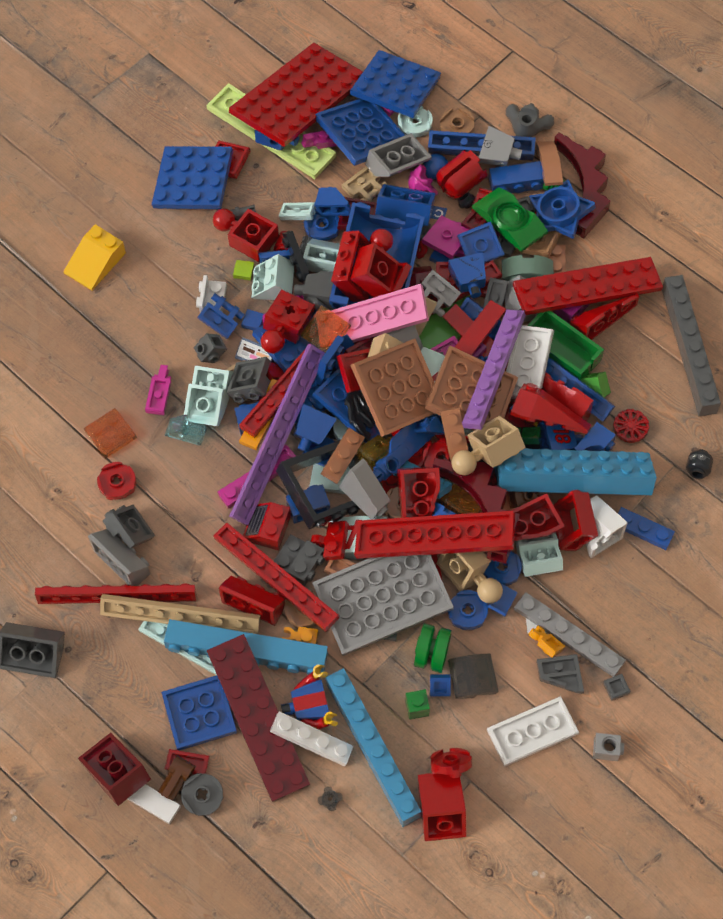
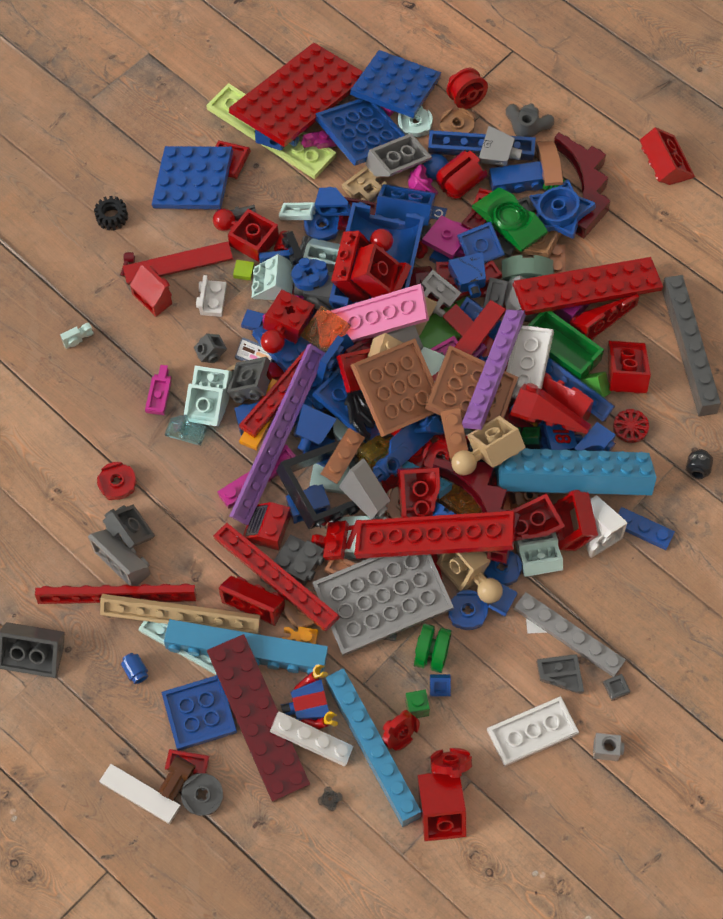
yellow slope [63,224,126,291] -> none
dark red slope [78,733,151,806] -> none
clear orange plate [83,408,137,459] -> none
blue plate [197,293,245,339] -> none
clear smoke slope [448,653,499,699] -> none
black plate [458,192,475,209] -> none
light orange plate [528,625,565,658] -> none
none -> light aqua plate [60,322,94,349]
none -> black tyre [94,196,128,231]
none -> dark red hand [120,252,135,277]
none -> blue brick [121,653,149,684]
none -> red tile [123,241,233,285]
none -> slope [130,262,172,317]
none -> blue plate [291,258,329,291]
none -> red plate [383,710,420,751]
none -> red wheel [446,67,488,109]
none -> red slope [608,340,651,394]
none -> red slope [640,127,695,185]

